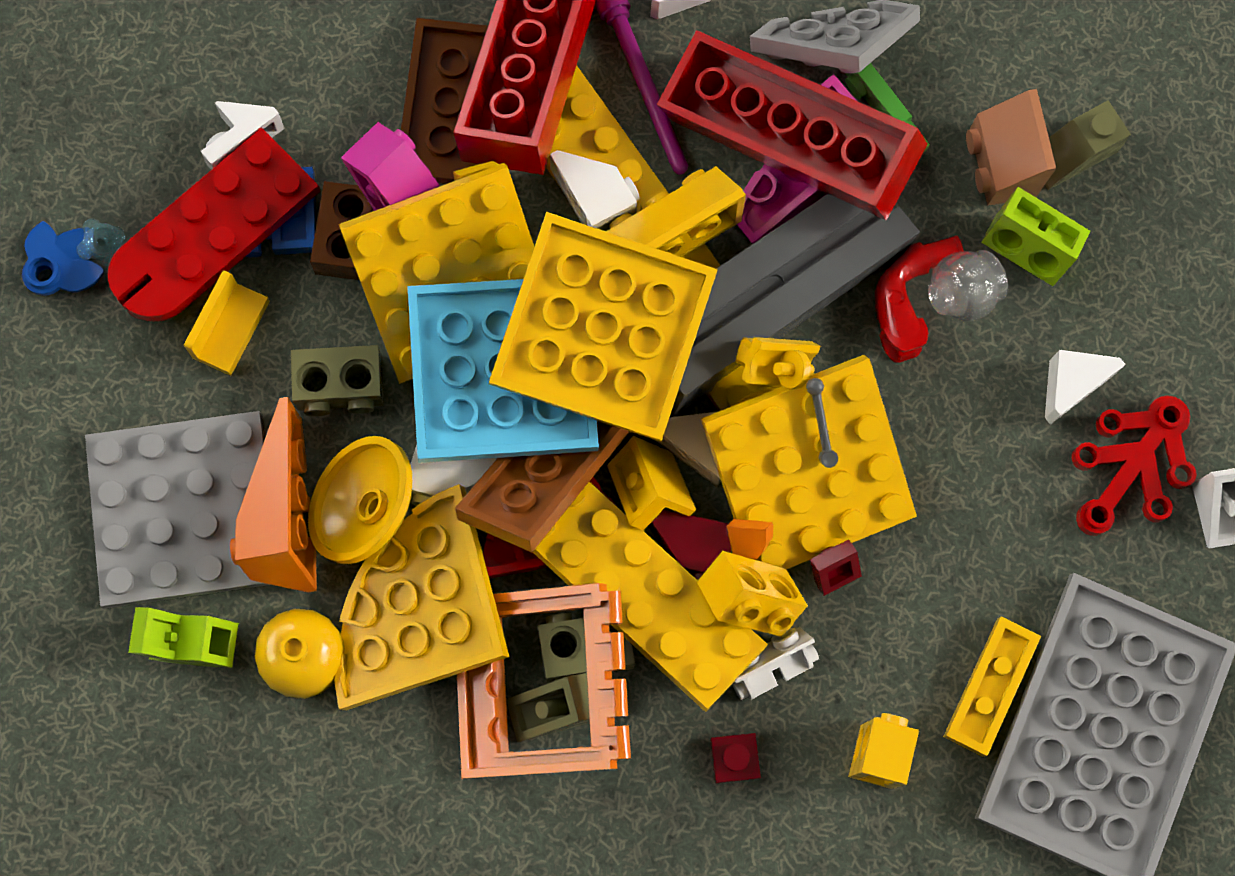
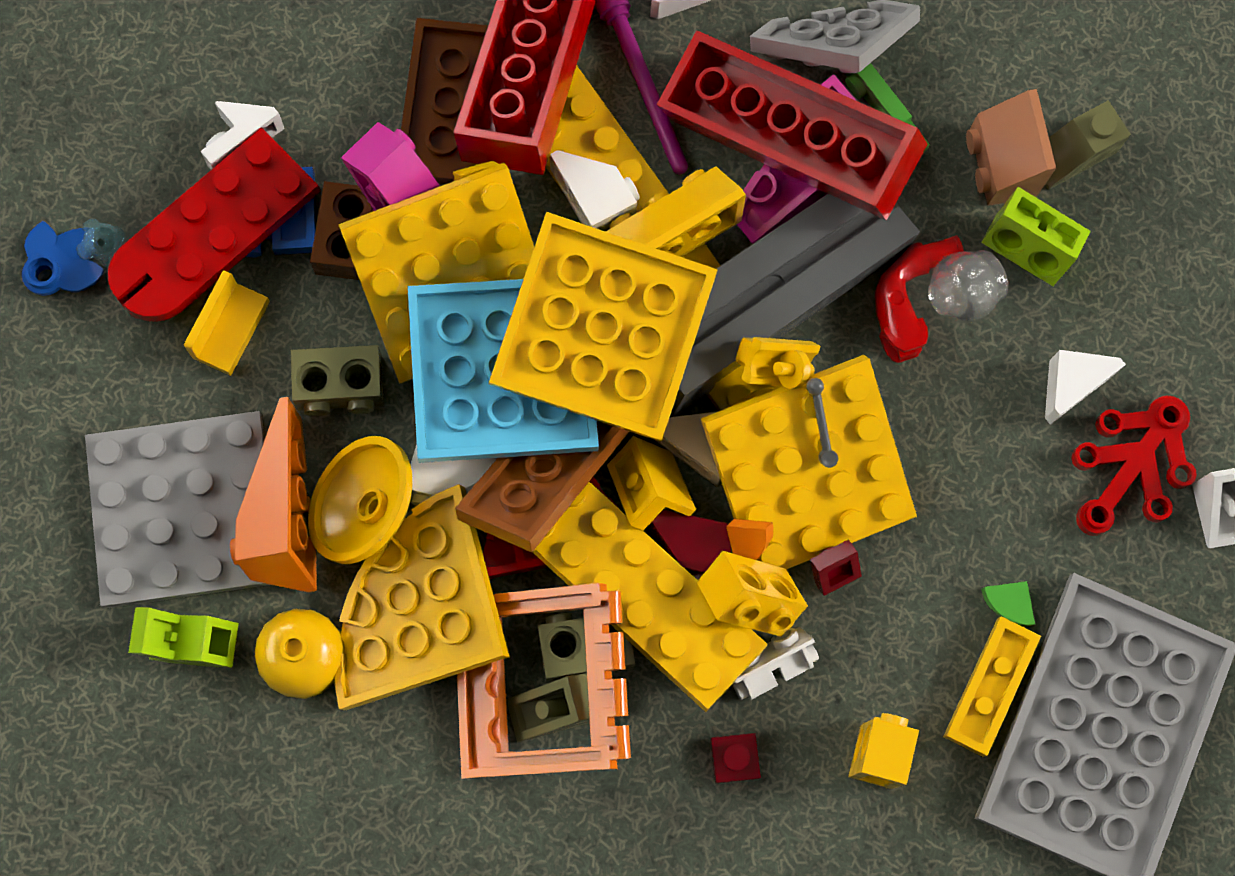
none -> bright green tile [981,581,1035,627]

